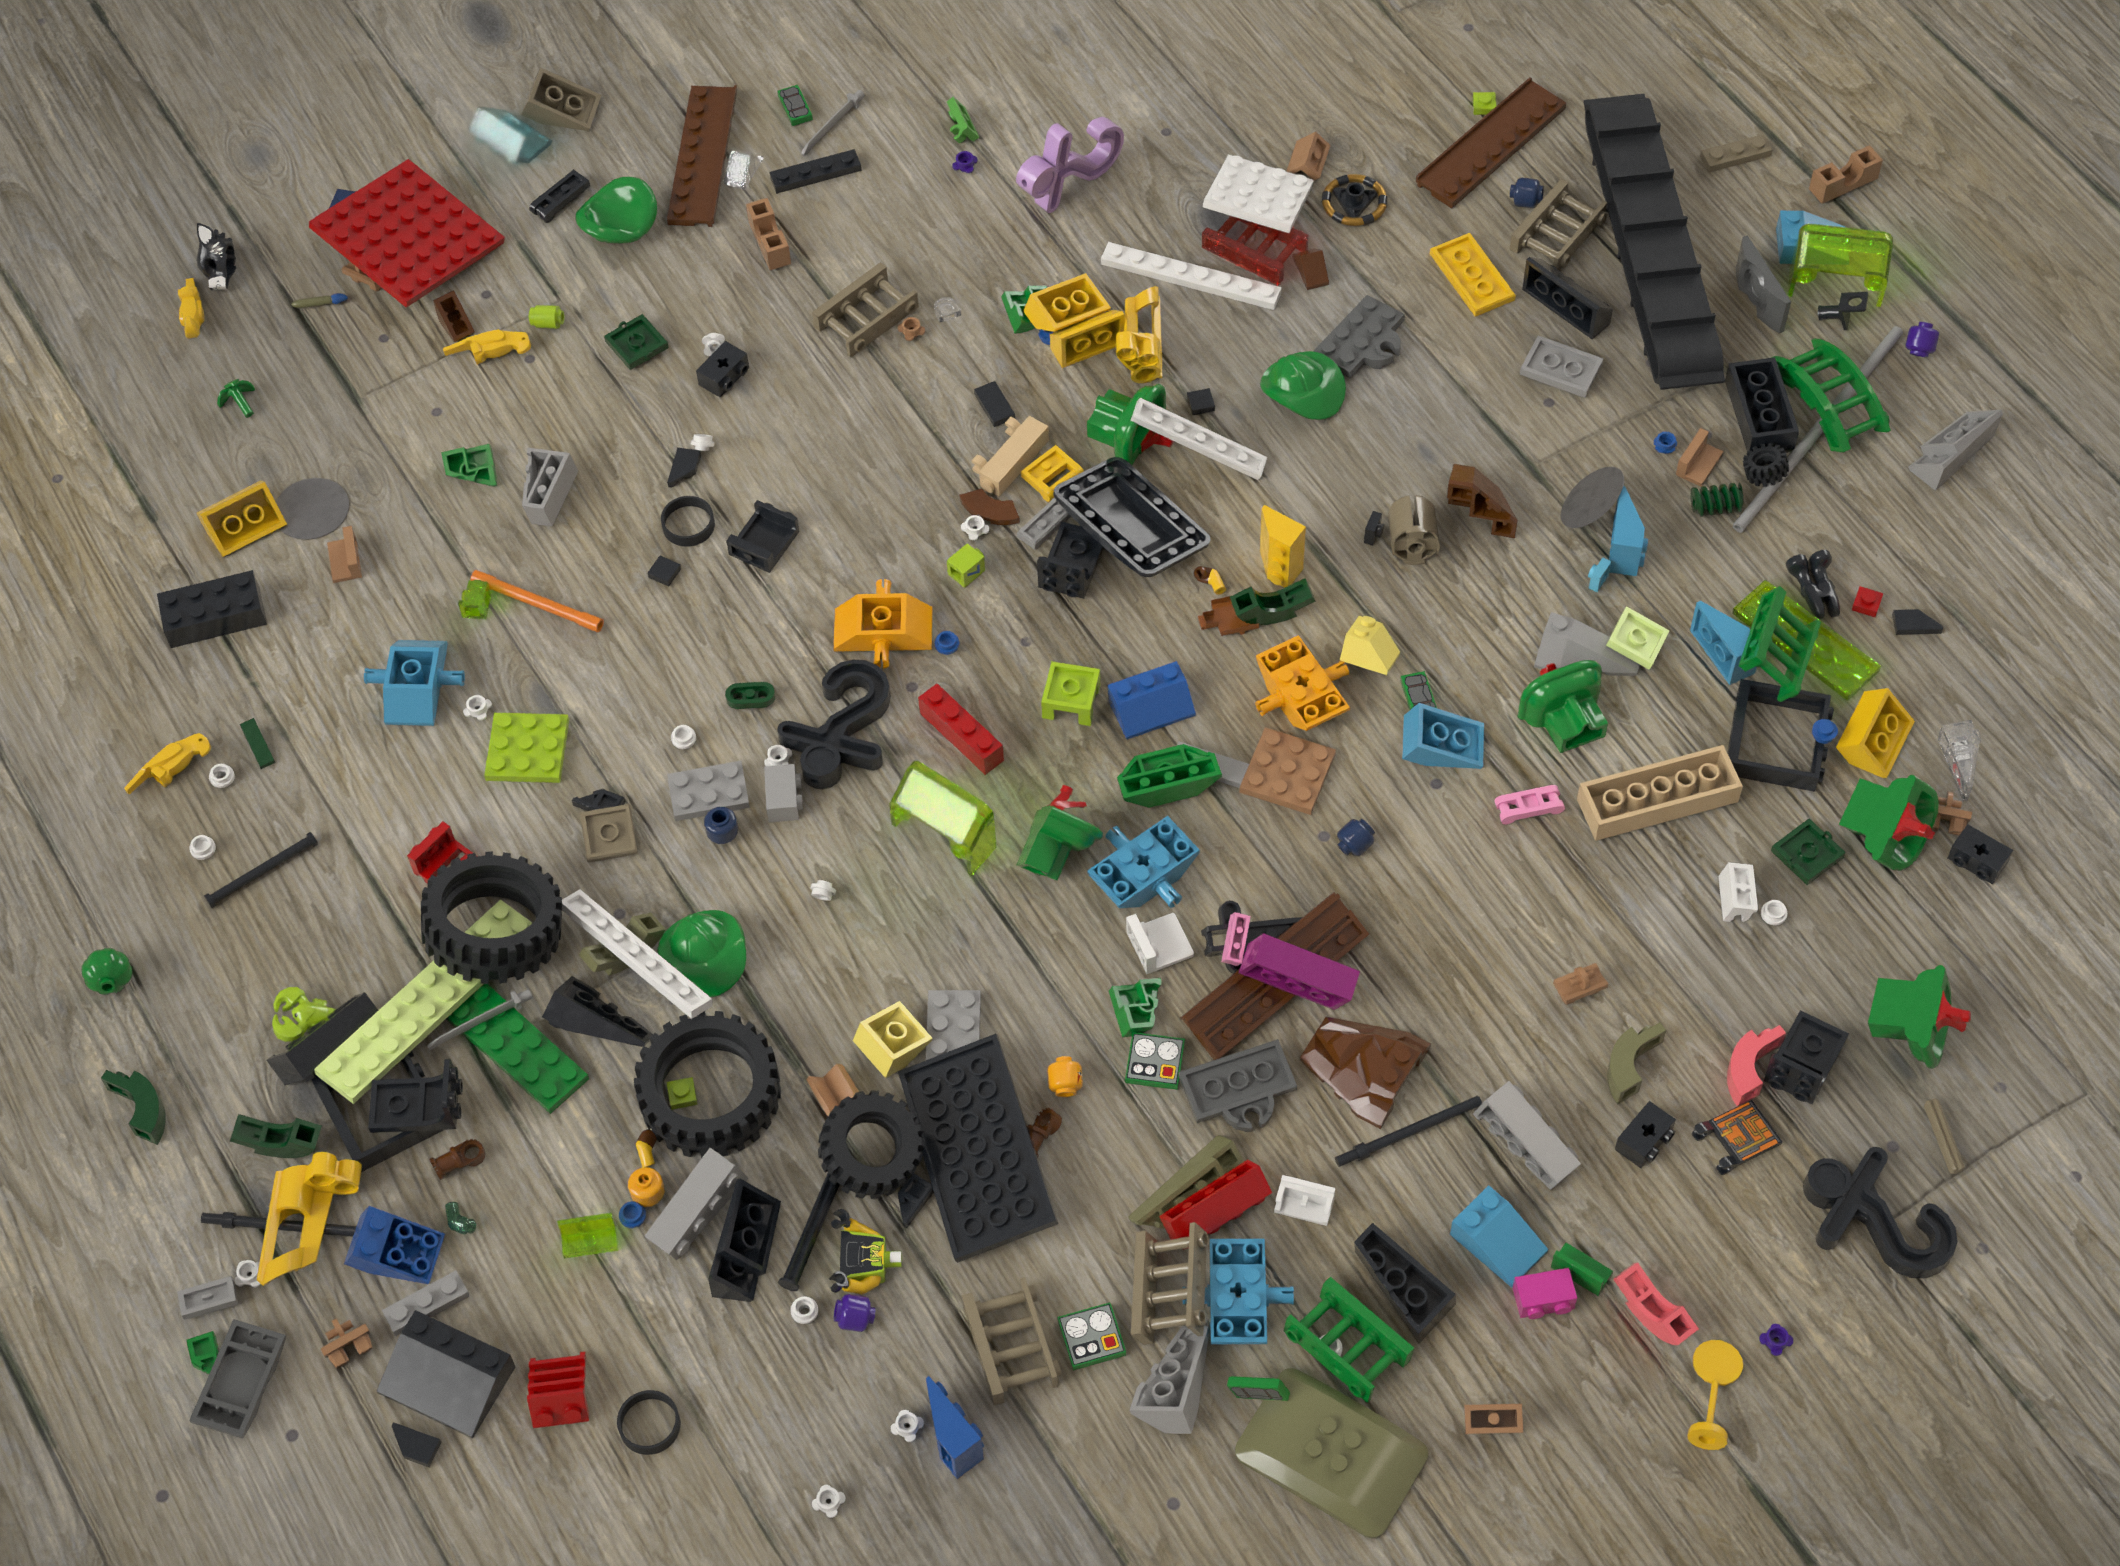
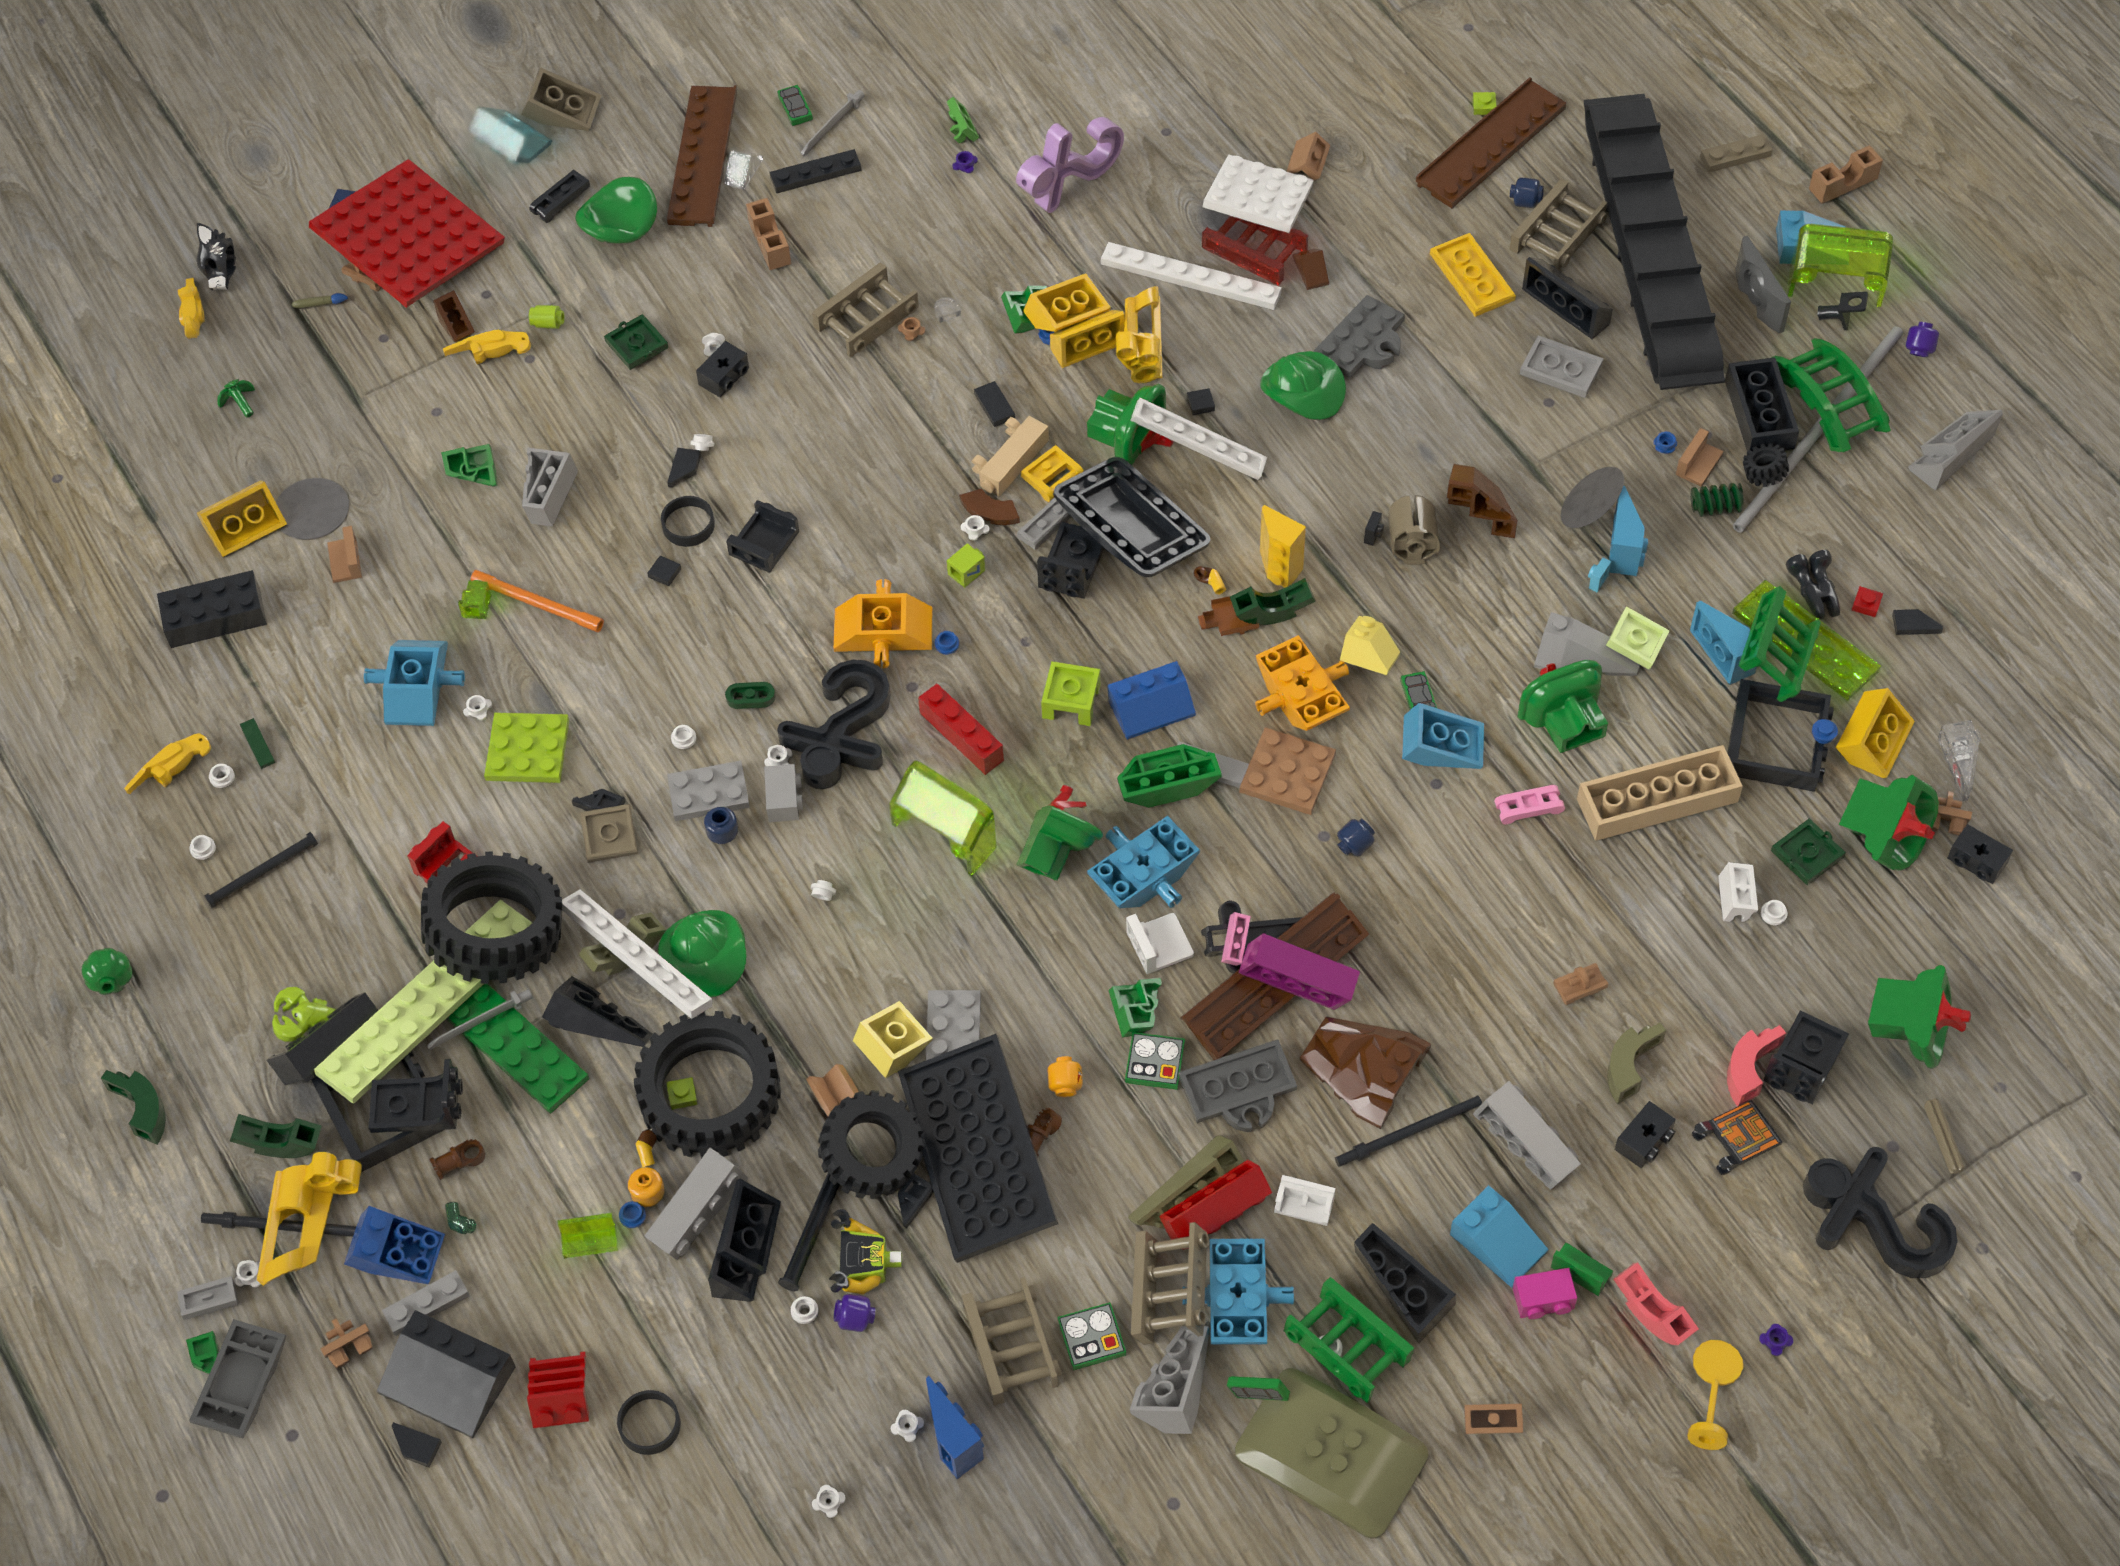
black piece [1322,174,1388,226] -> none

